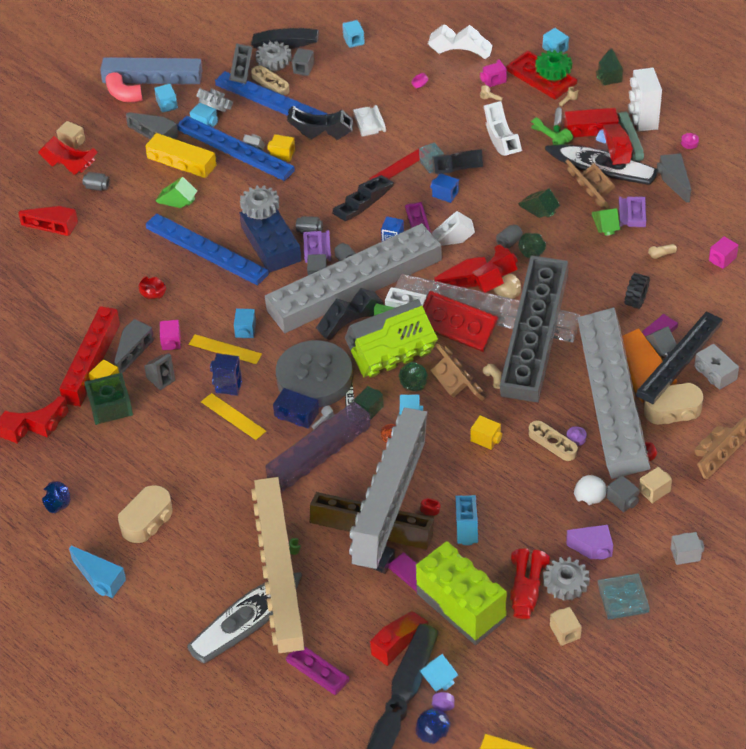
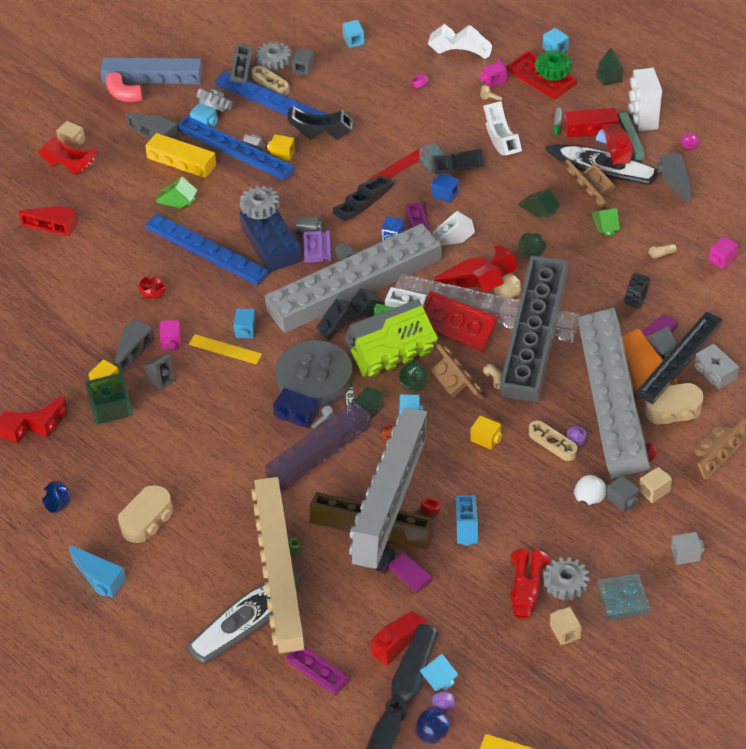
red brick [59,306,120,407] -> none
dark grey brick [83,172,110,191] -> none
medium azure brick [154,84,178,113] -> none
yellow sticker [201,393,266,440] -> none
clear blue brick [210,353,242,396] -> none
black slope [251,28,319,49] -> none
dark grey brick [307,254,327,275] -> none
white plate [353,105,386,136] -> none
lime piece [416,541,507,645] -> none
dark grey brick [496,224,523,249] -> none
bright green brick [531,117,573,145] -> none
tan hand [559,87,578,107] -> none
medium lavender slope [566,525,613,560] -> none
medium lavender plate [619,197,646,227] -> none

